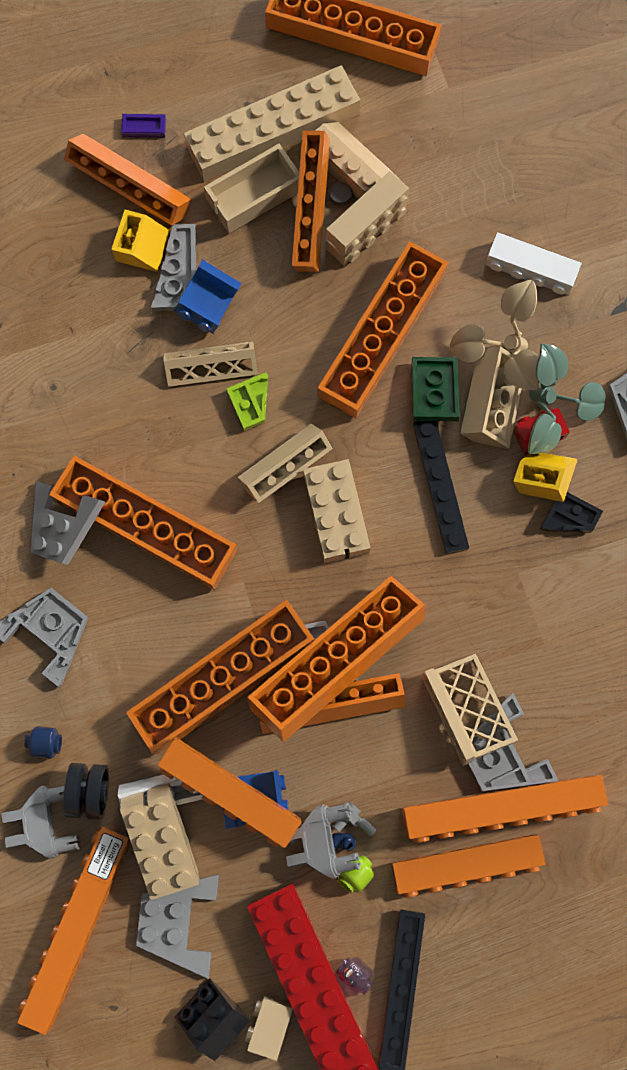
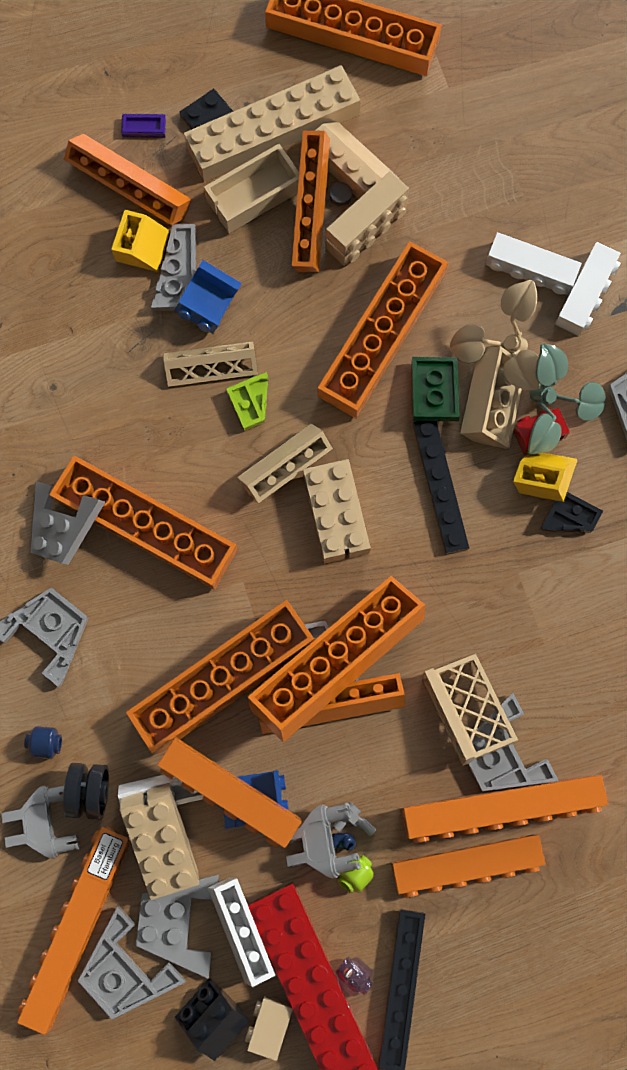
none -> light grey wing [78,906,186,1019]
none -> black wing [179,88,234,130]
none -> white brick [208,877,275,987]
none -> white brick [555,242,621,336]

